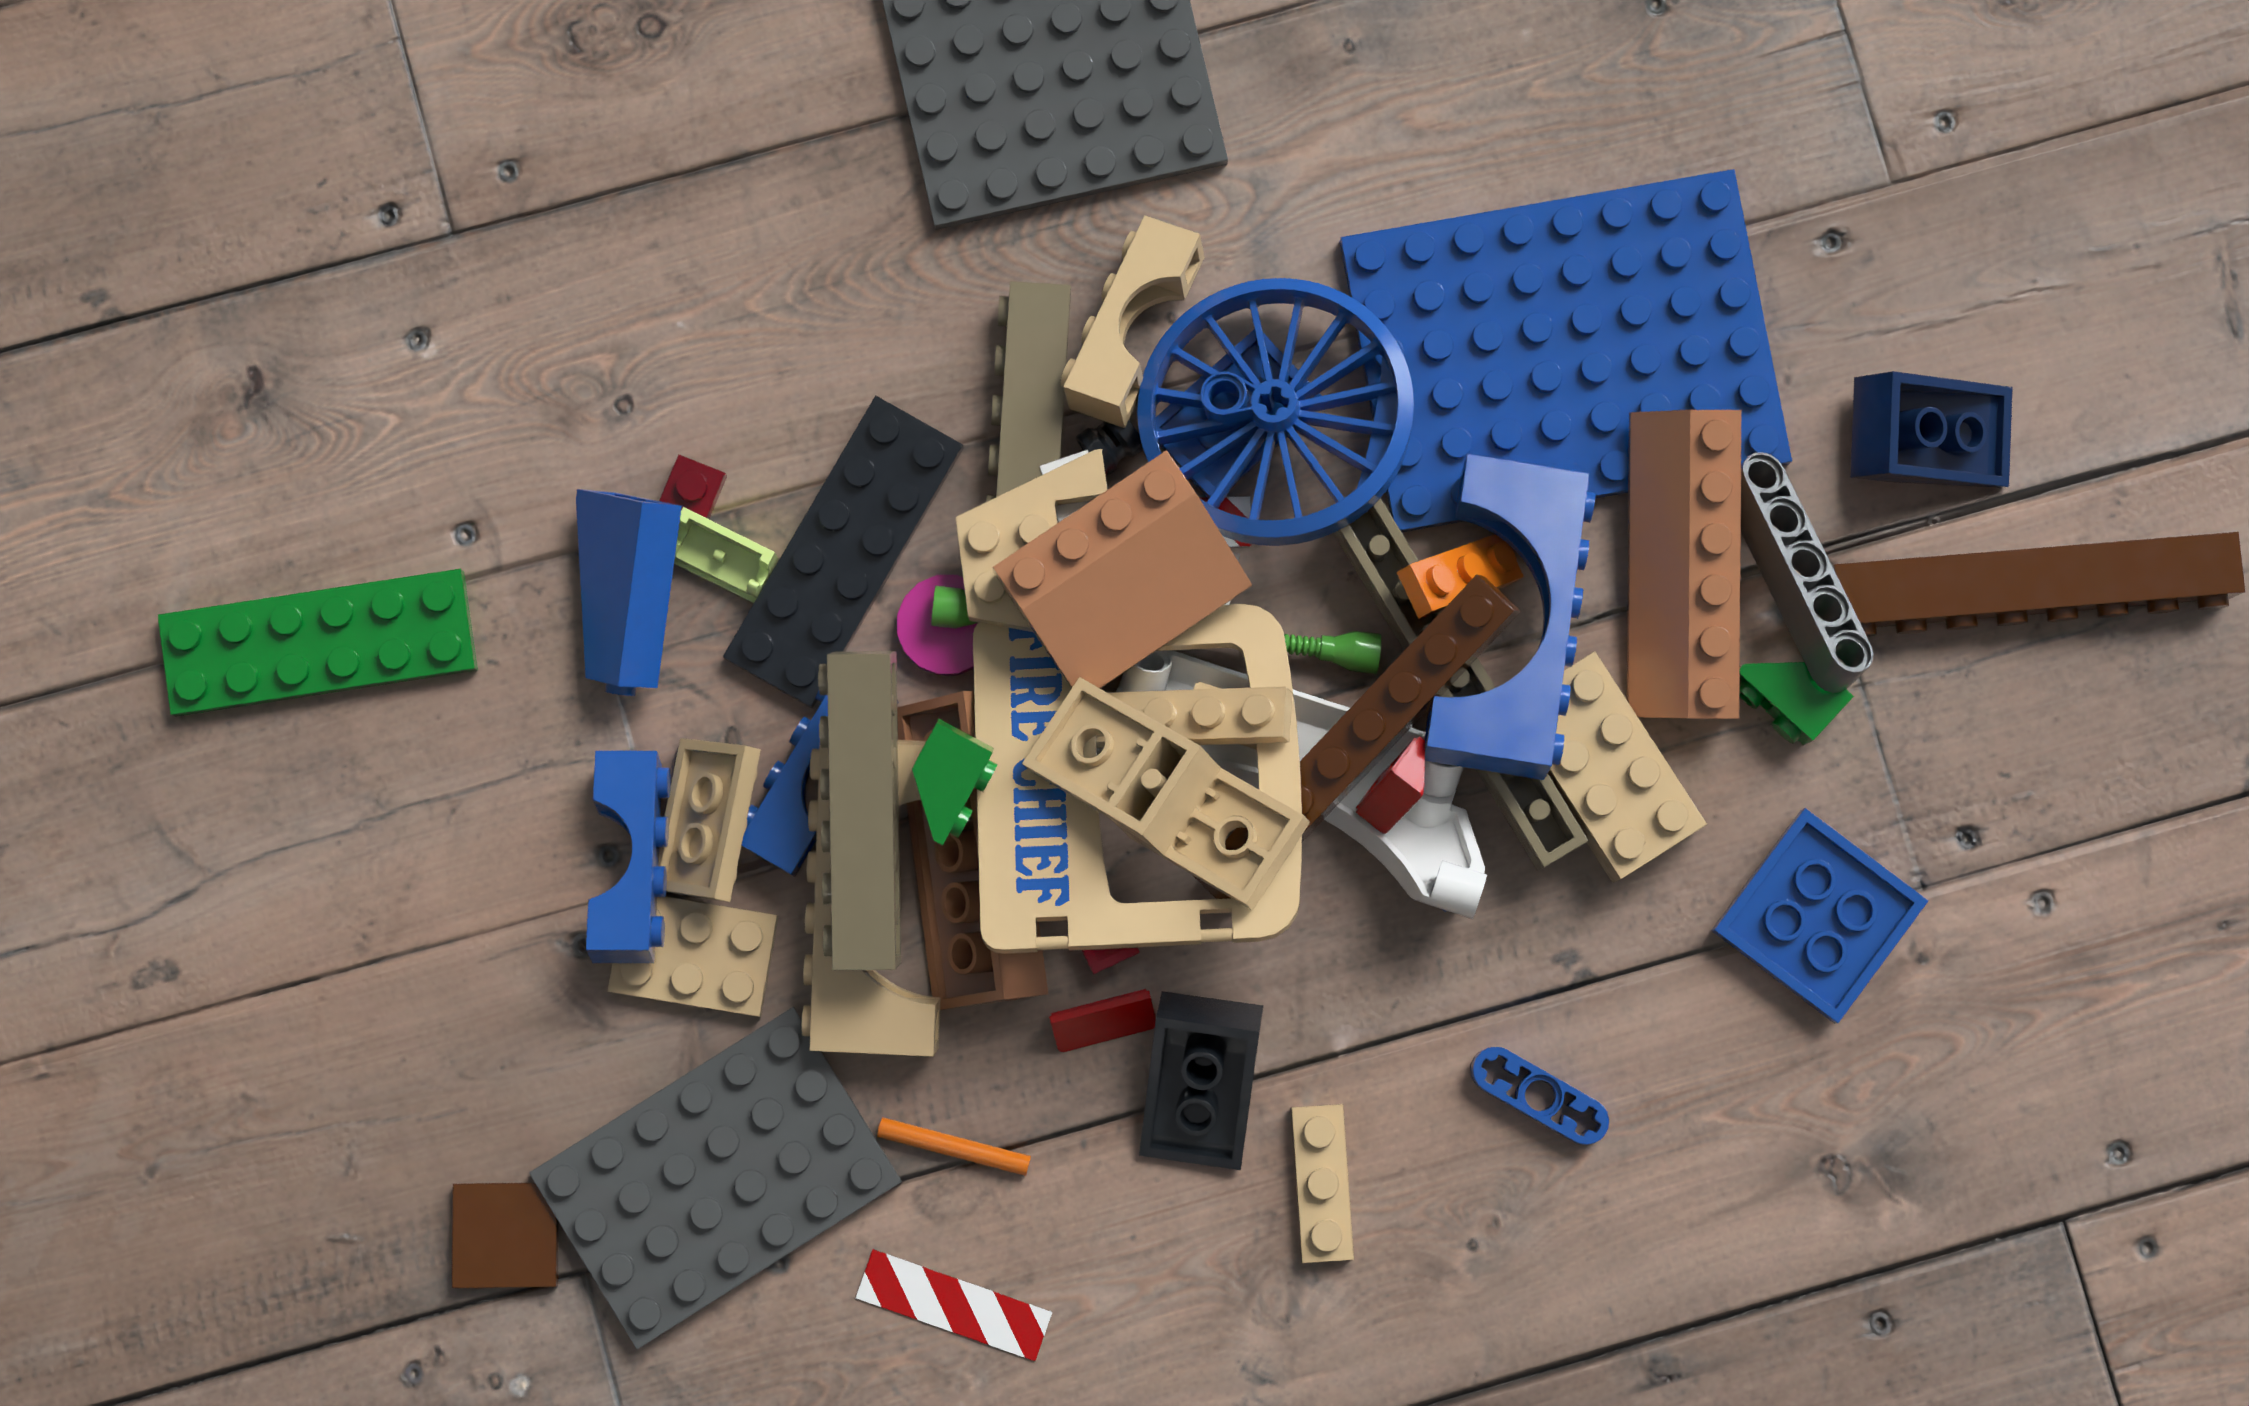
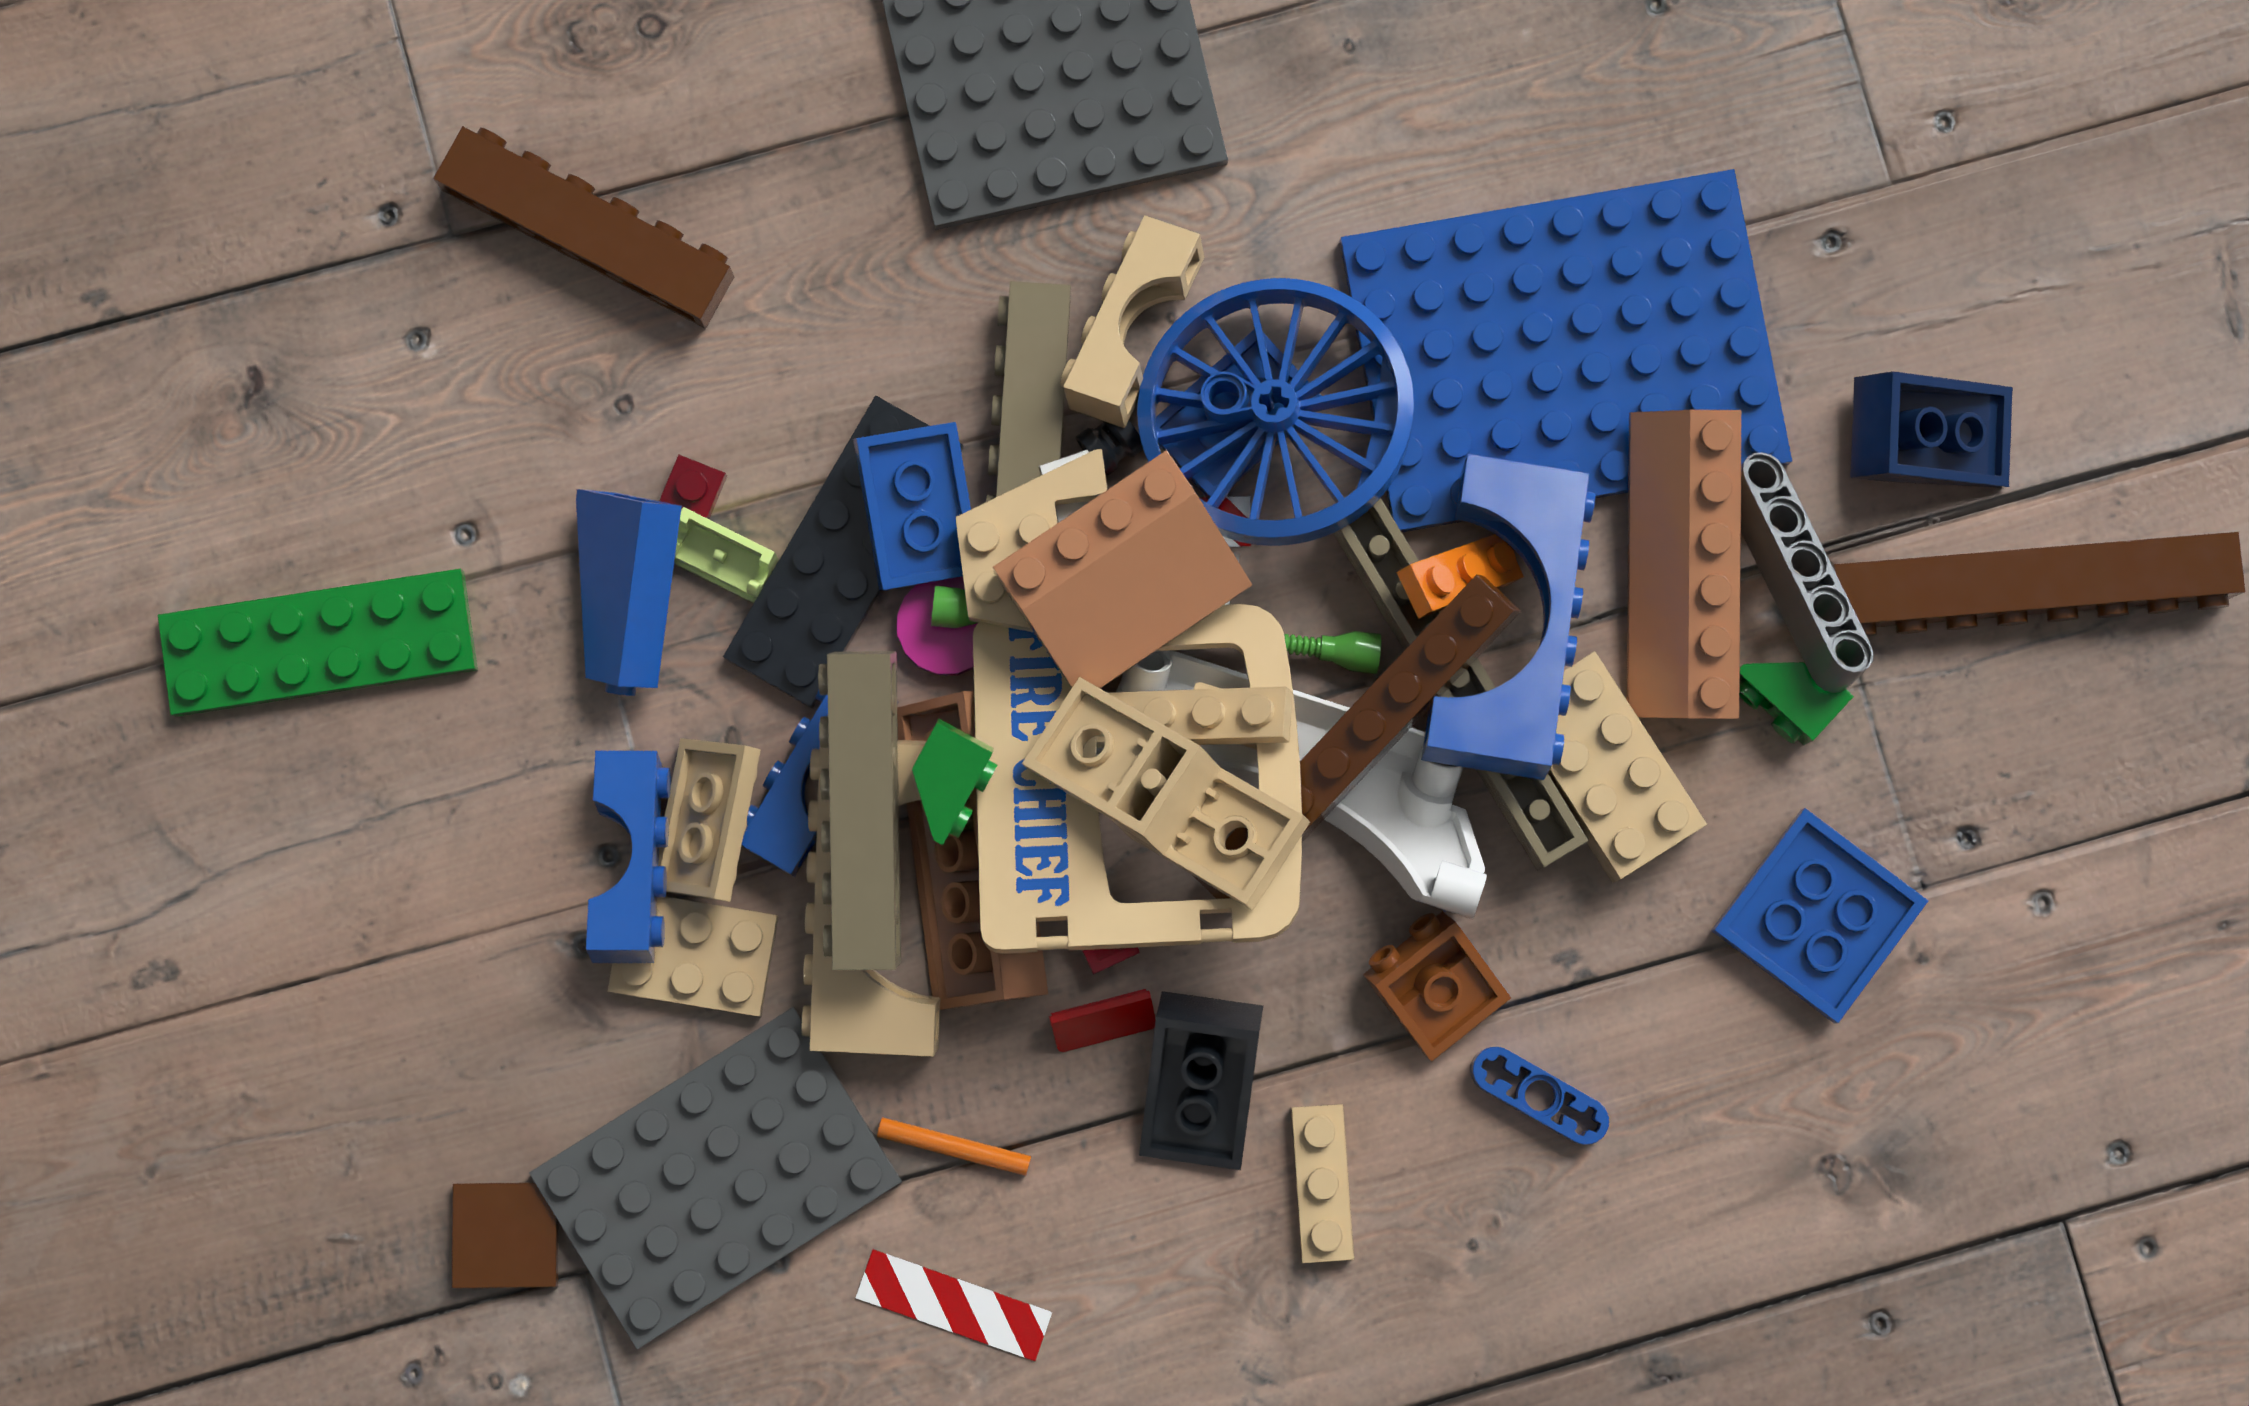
red slope [1356,736,1425,834] -> none
none -> reddish brown brick [433,126,734,329]
none -> blue plate [853,422,971,590]
none -> dark orange plate [1363,911,1511,1062]

